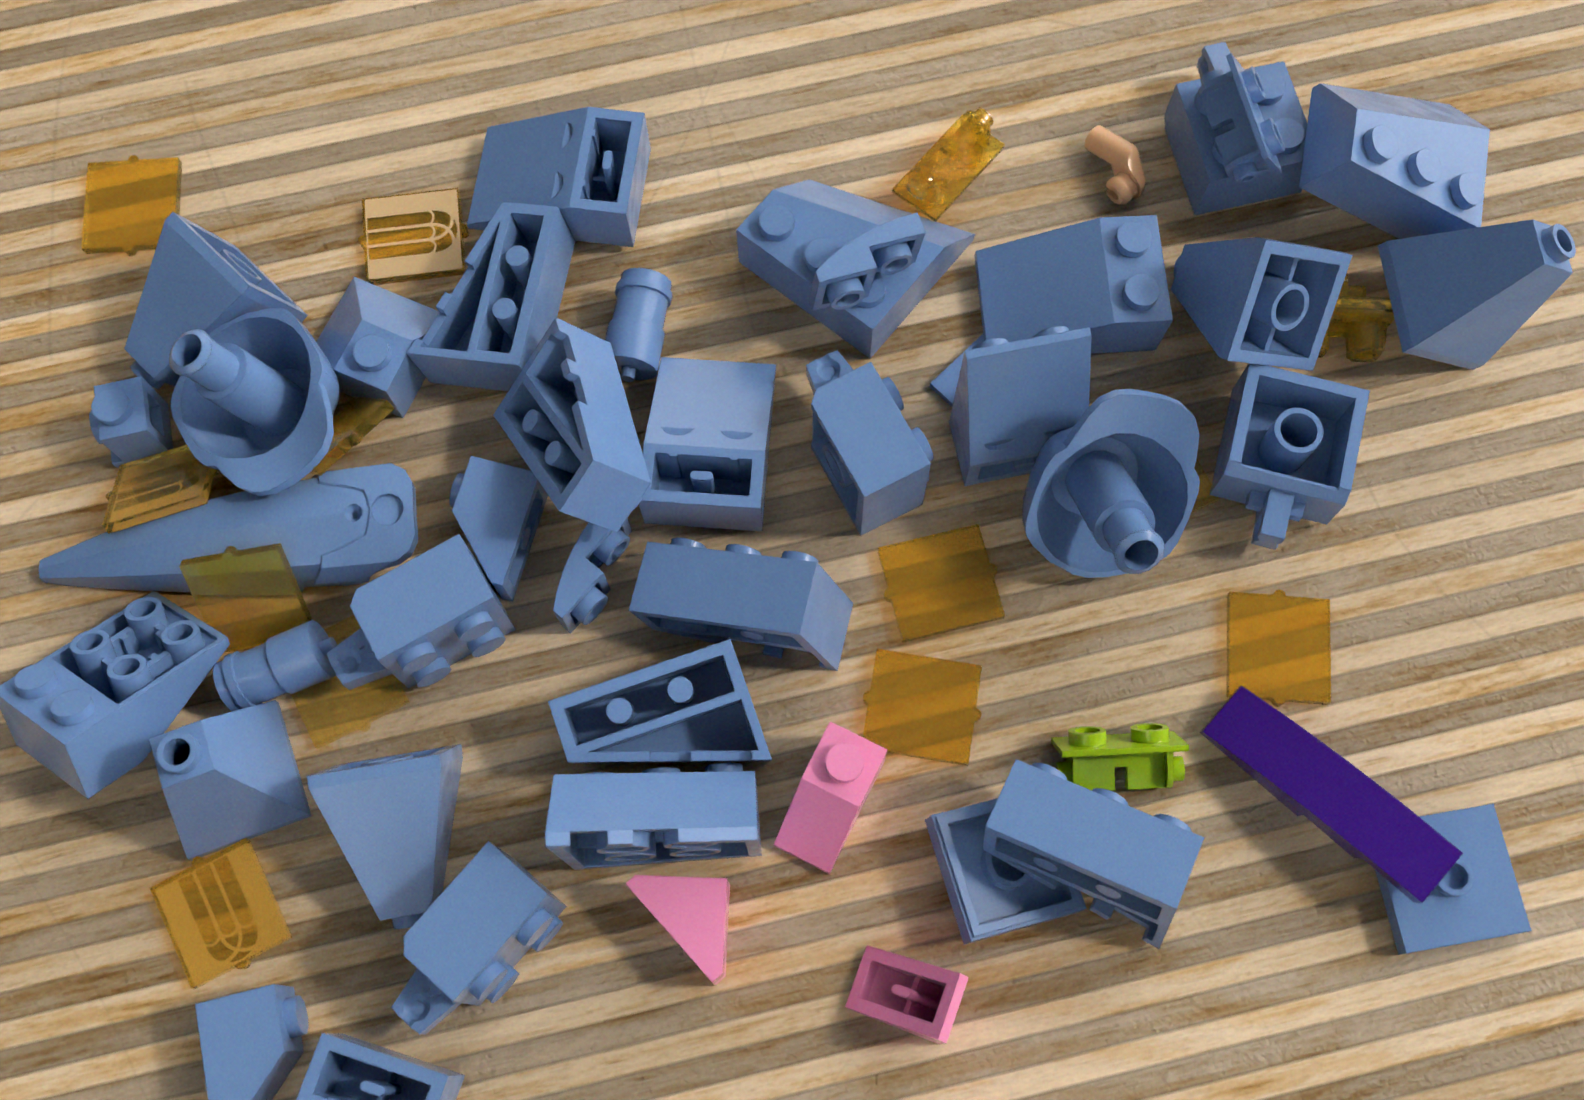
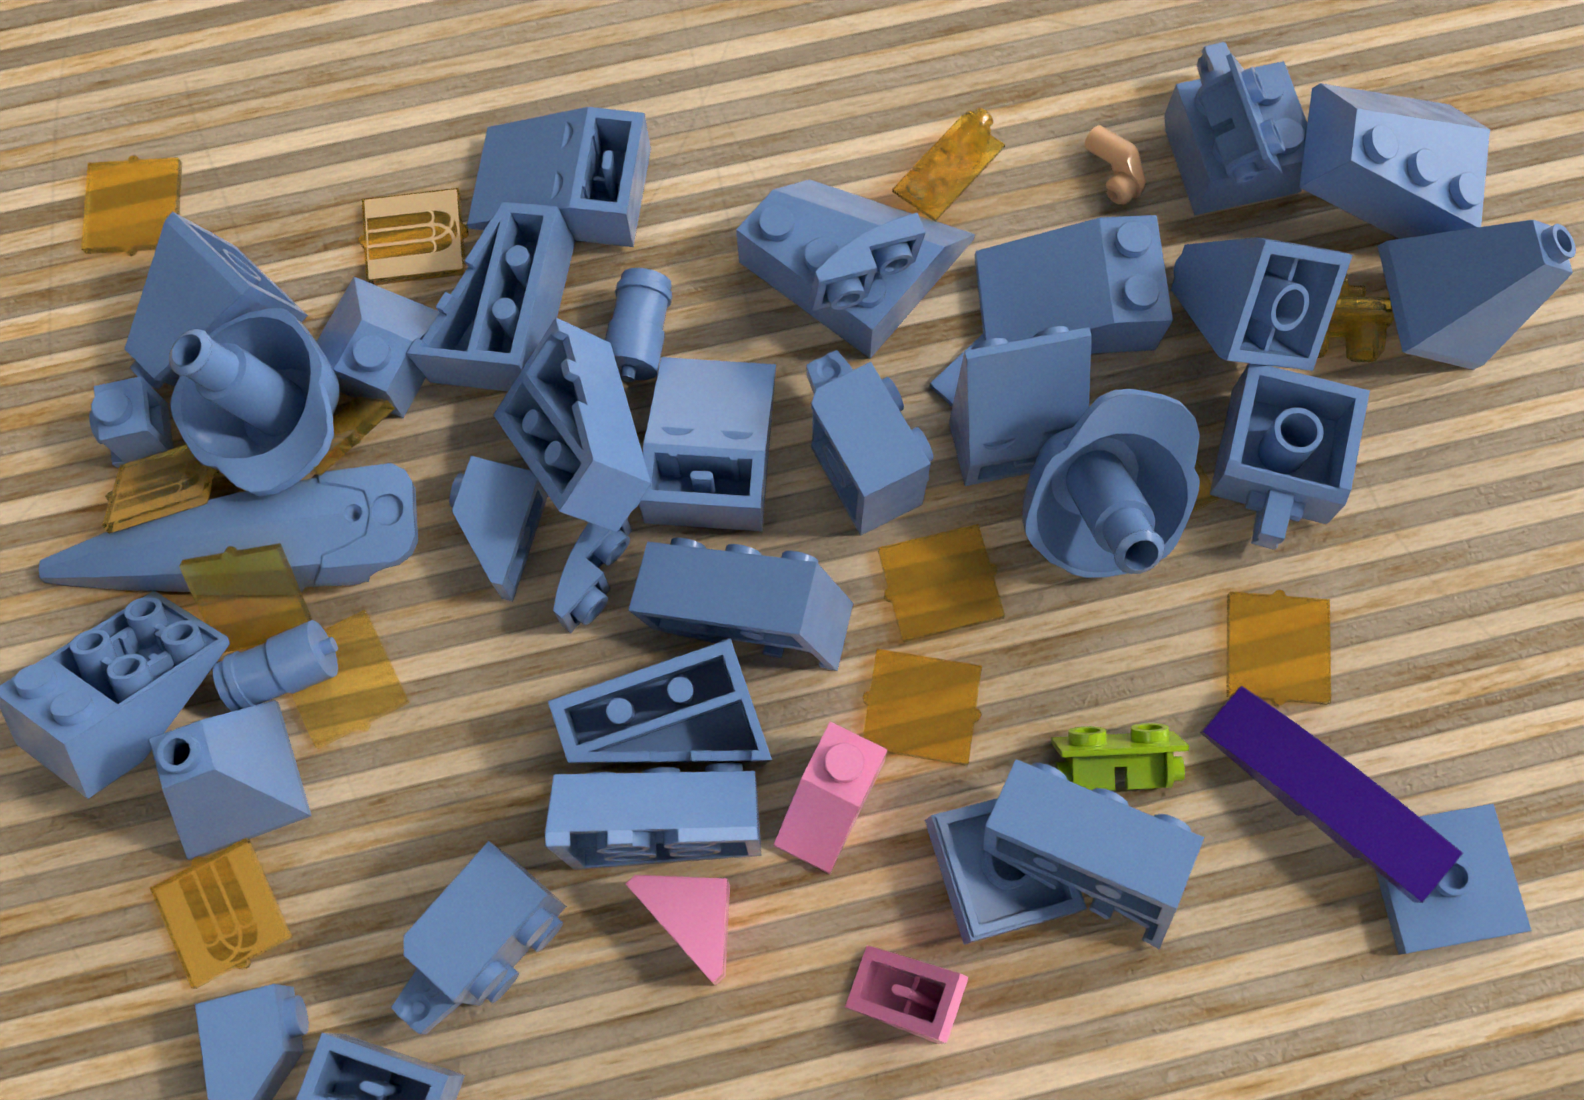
medium blue slope [307,744,463,929] -> none
medium blue hinge [326,534,516,690] -> none

